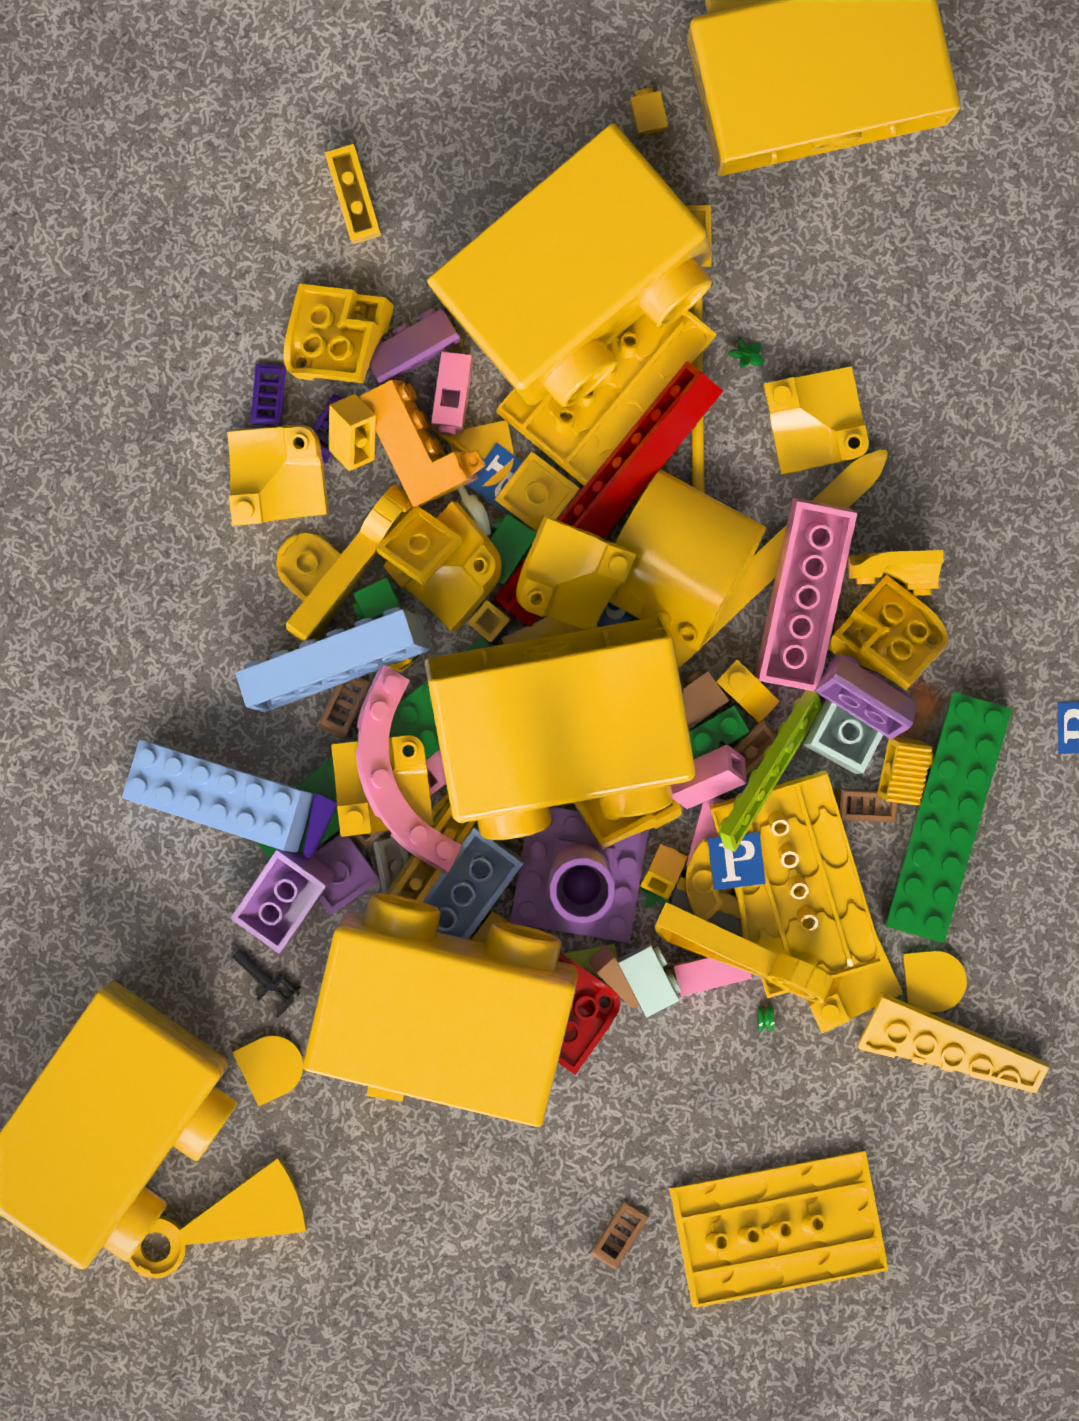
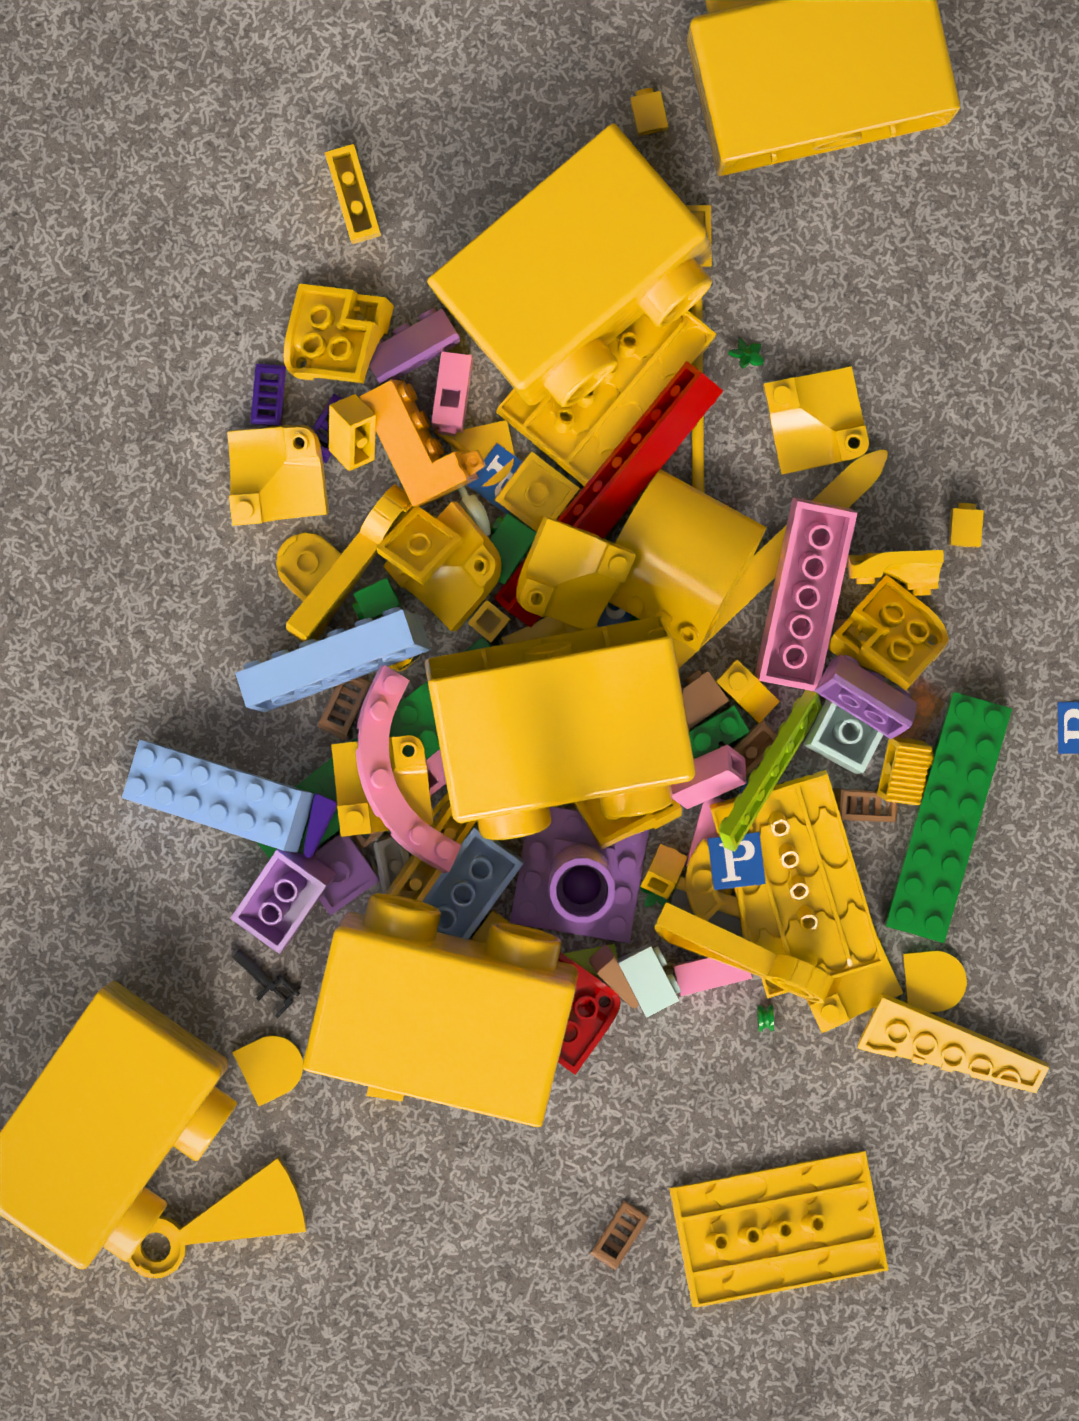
none -> yellow brick [948,503,984,548]

